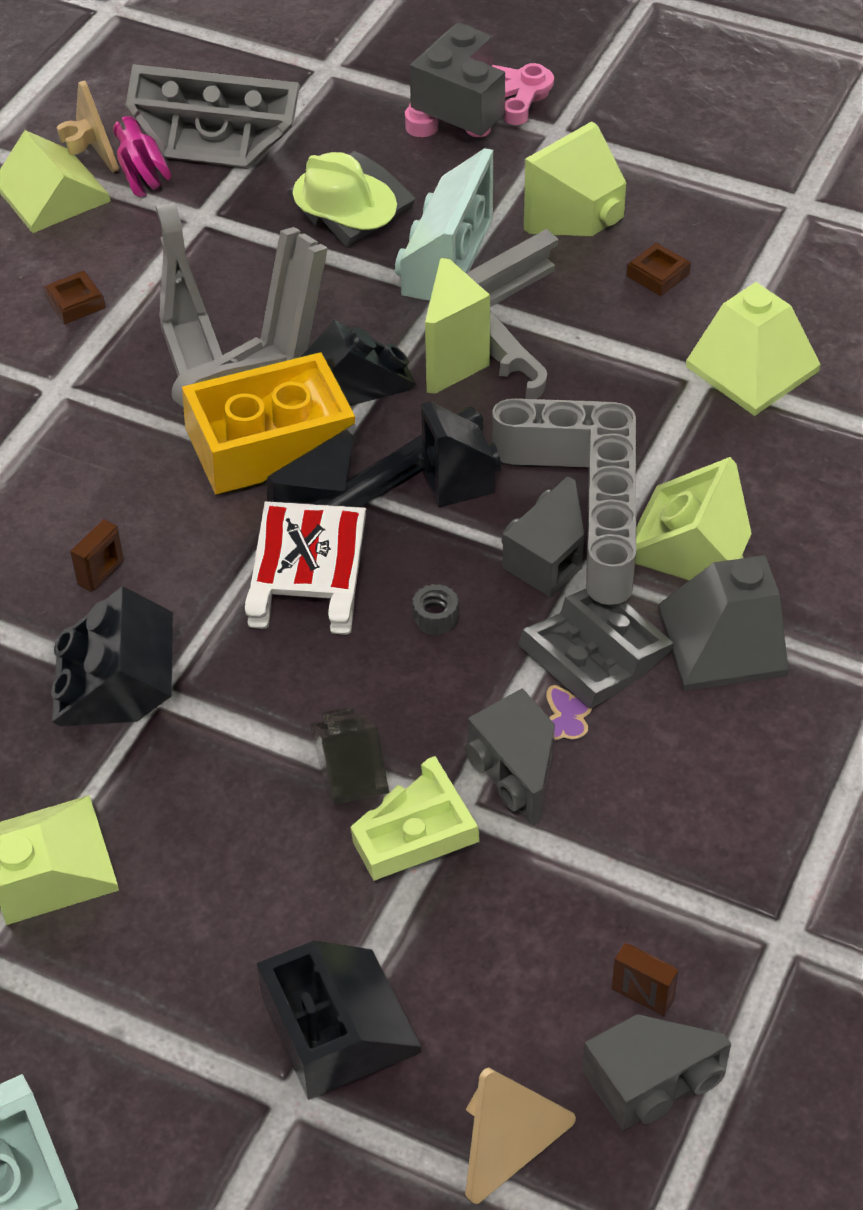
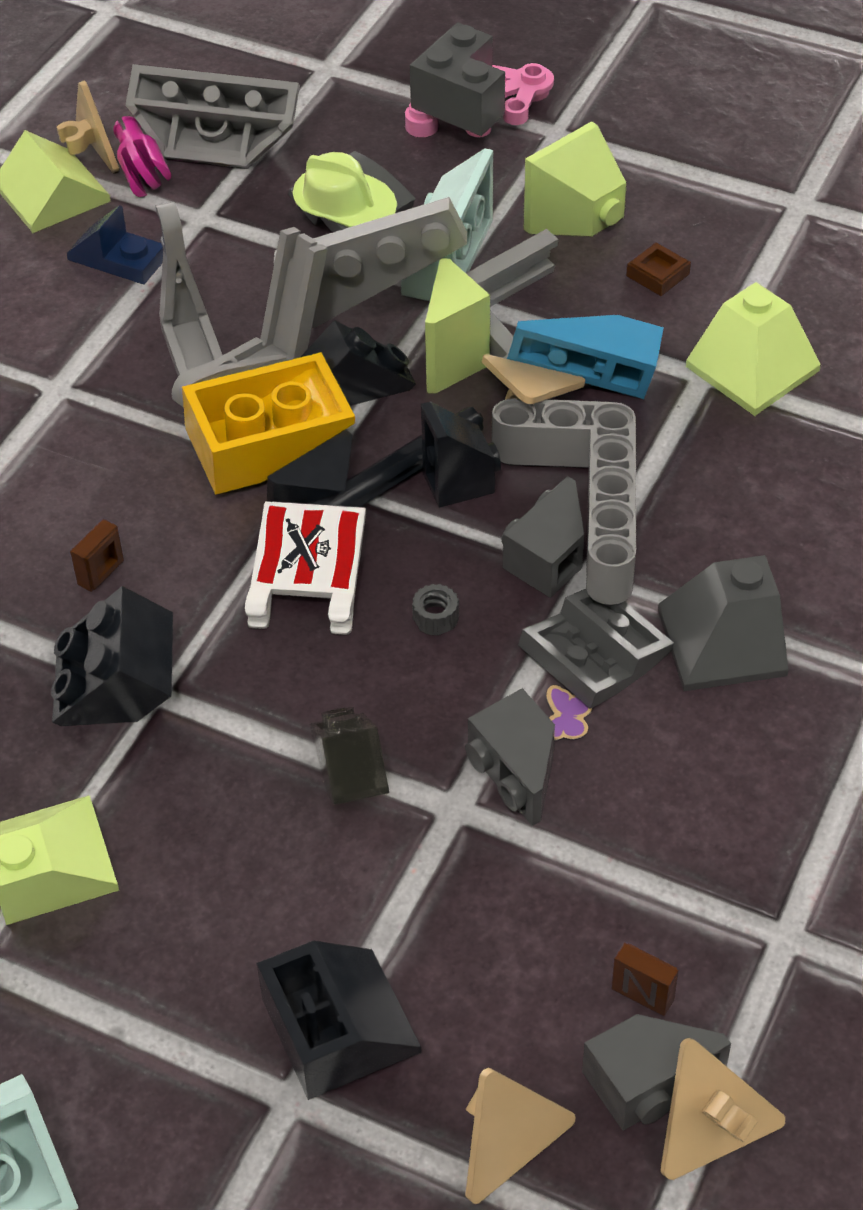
reddish brown tile [43,271,106,325] -> none
yellowish green wing [351,756,480,881] -> none
yellowish green slope [635,457,752,580] -> none
none -> dark blue slope [67,205,163,285]
none -> light grey wing [273,197,467,328]
none -> tan piece [482,354,586,404]
none -> dark azure slope [507,315,664,399]
none -> tan piece [660,1038,785,1180]

